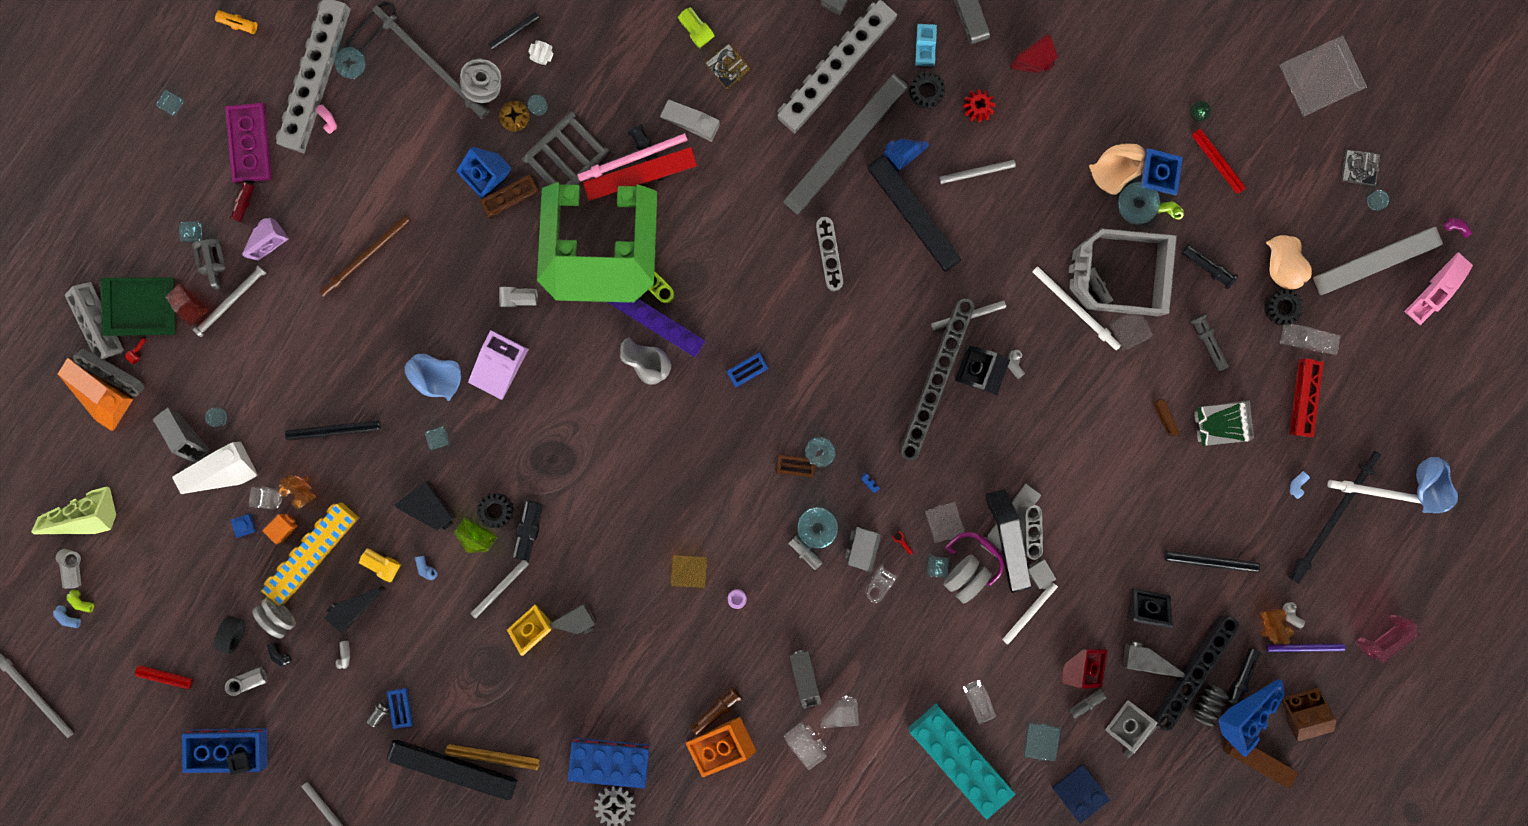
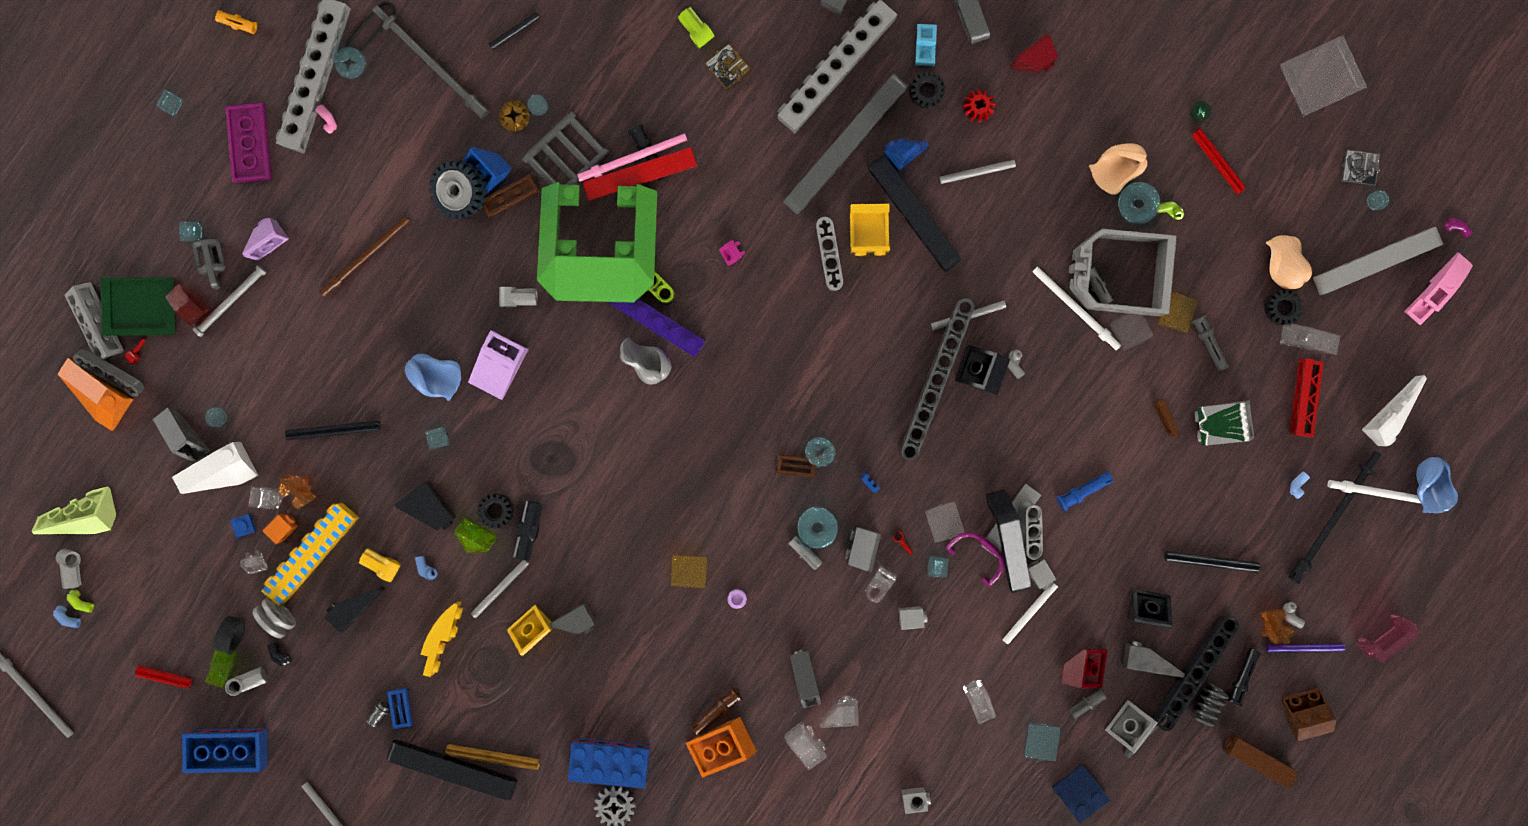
black tile [226,750,252,775] -> none
dark red pin [229,182,254,223] -> none
light grey arm [336,641,351,669] -> none
light grey wheel [460,59,502,103] -> none
white gear [528,40,554,65] -> none
light grey slope [660,99,720,142] -> none
blue tile [726,352,769,388] -> none
teal brick [908,703,1016,820] -> none
light grey wheel [943,554,992,604] -> none
blue slope [1141,148,1183,195] -> none
black pin [1182,244,1238,289] -> none
blue wedge [1218,679,1285,757] -> none
none -> clear neon green slope [205,650,237,689]
none -> clear tile [240,550,267,574]
none -> yellow slope [420,601,463,677]
none -> wheel [429,160,488,219]
none -> dark pink tile [719,240,745,266]
none -> yellow panel [850,204,890,256]
none -> light grey brick [898,606,927,630]
none -> light grey brick [901,787,931,814]
none -> blue pin [1056,471,1114,512]
none -> clear yellow piece [1157,292,1198,333]
none -> white wedge [1362,375,1427,446]

